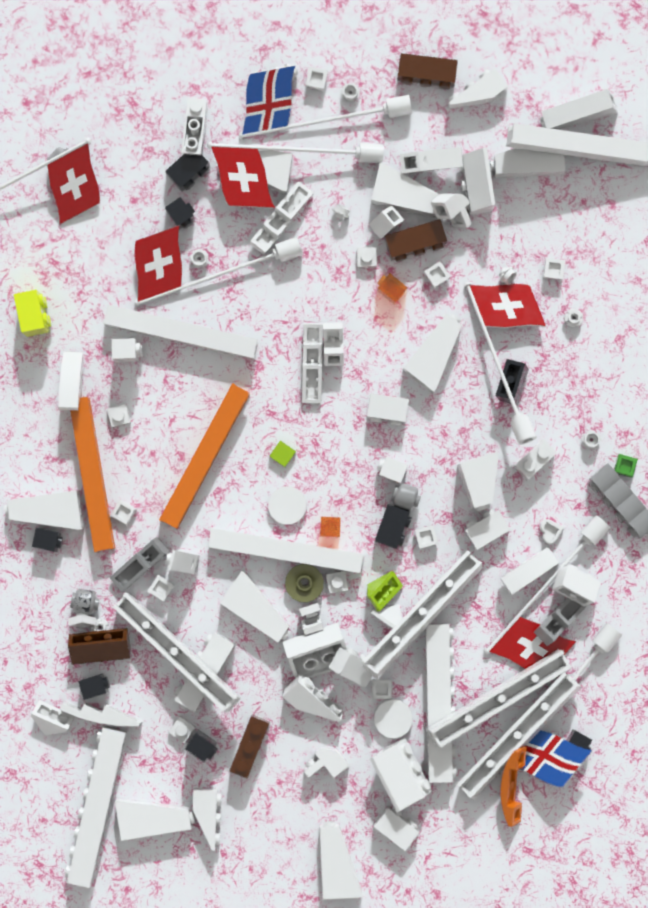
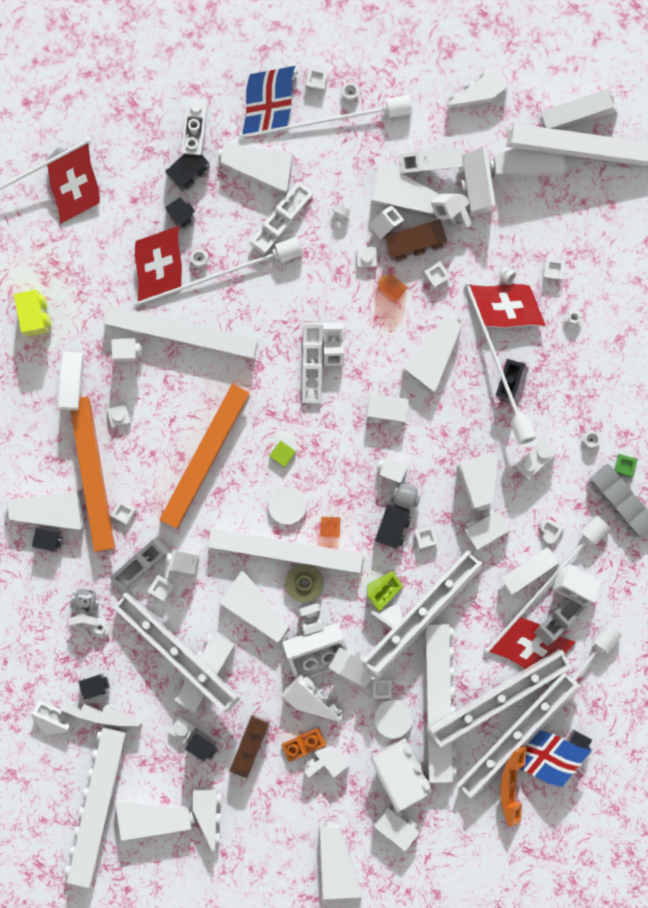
reddish brown brick [68,628,131,665] -> none
red flag [207,141,384,208] -> none
white plate [326,571,349,594] -> none
reddish brown brick [397,53,458,89] -> none
none -> orange slope [281,727,327,762]

